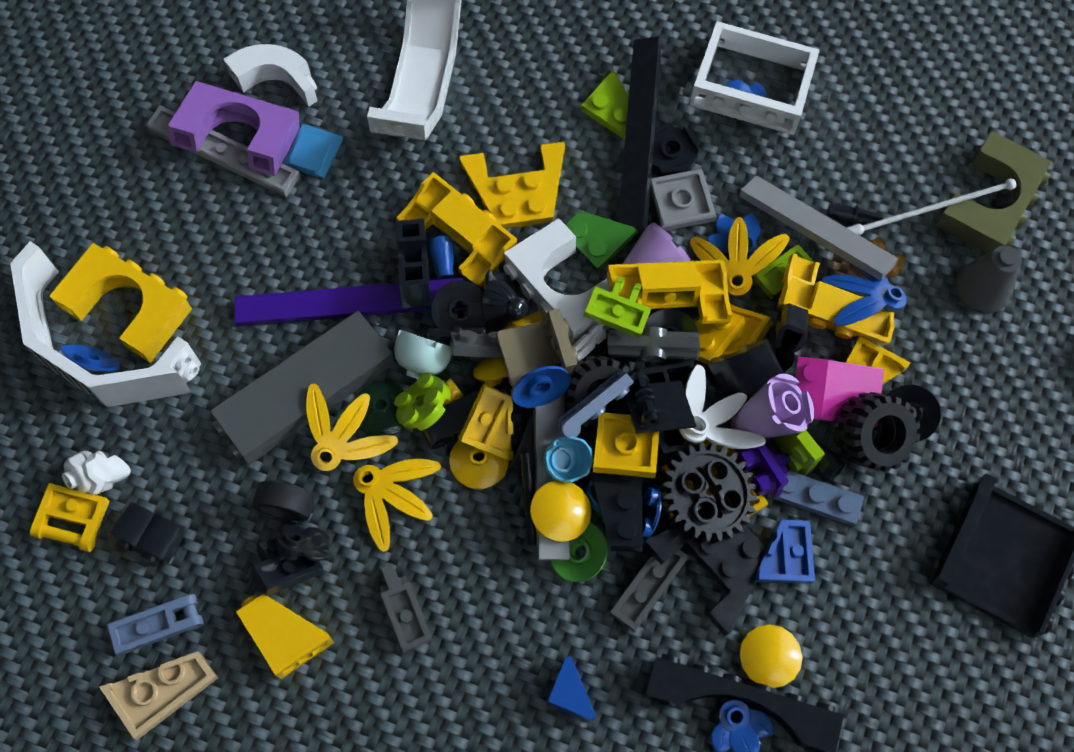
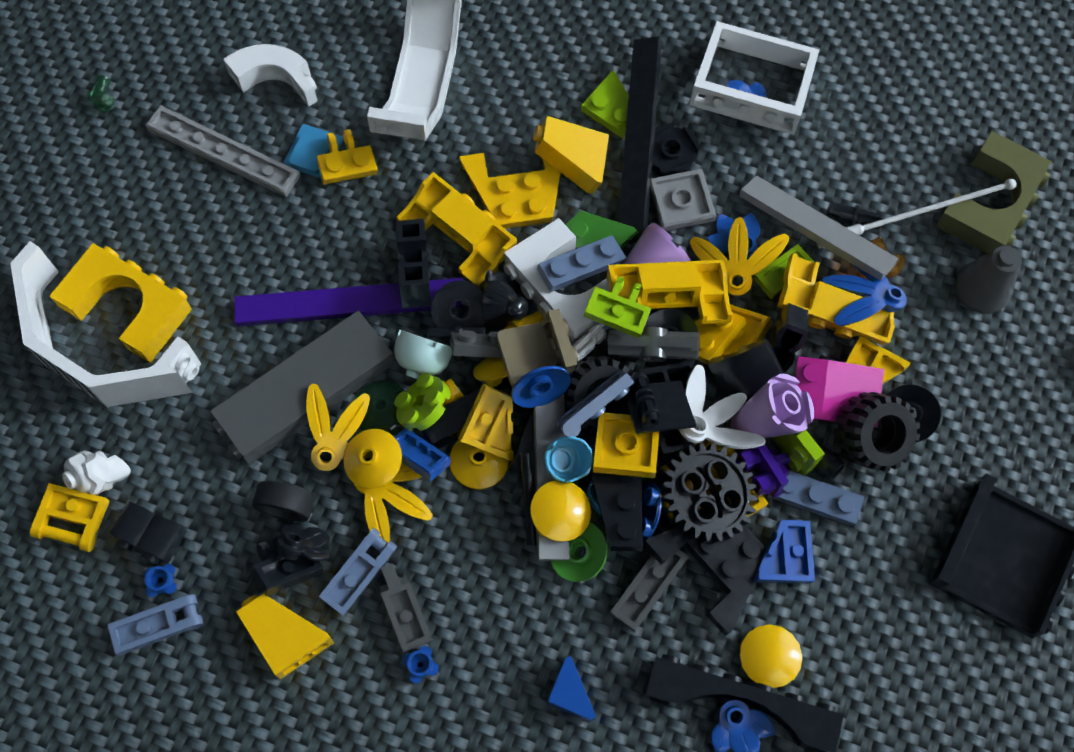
blue dish [59,344,121,375] -> none
tan wing [99,651,218,740] -> none
medium lavender arch [168,81,300,176] -> none
blue cone [427,236,454,280] -> none
none -> clear green arm [90,75,115,111]
none -> blue plate [144,564,177,597]
none -> yellow hinge [316,129,378,185]
none -> sand blue plate [319,527,397,616]
none -> yellow dish [344,429,402,489]
none -> blue plate [395,428,451,482]
none -> blue plate [402,646,439,684]
none -> yellow slope [533,116,609,194]
none -> sand blue plate [537,235,626,293]

